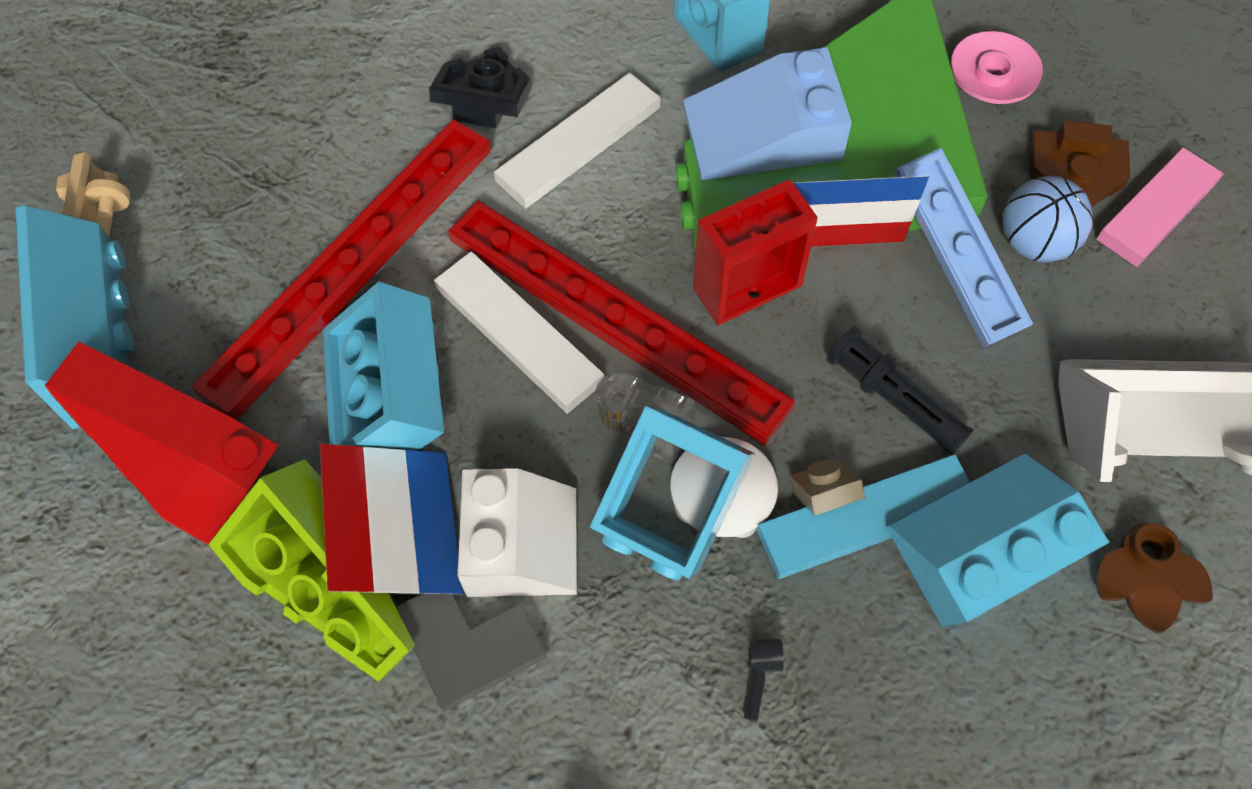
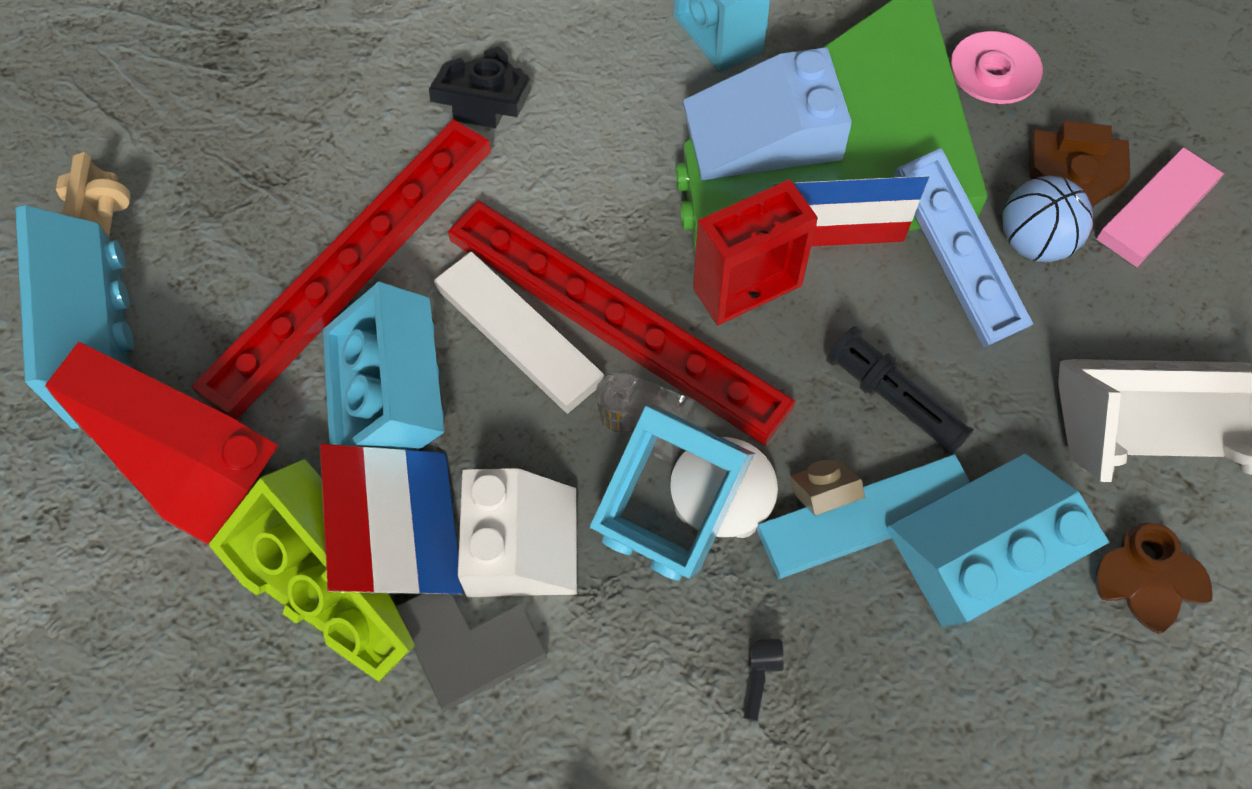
white tile [494,73,661,209] -> none

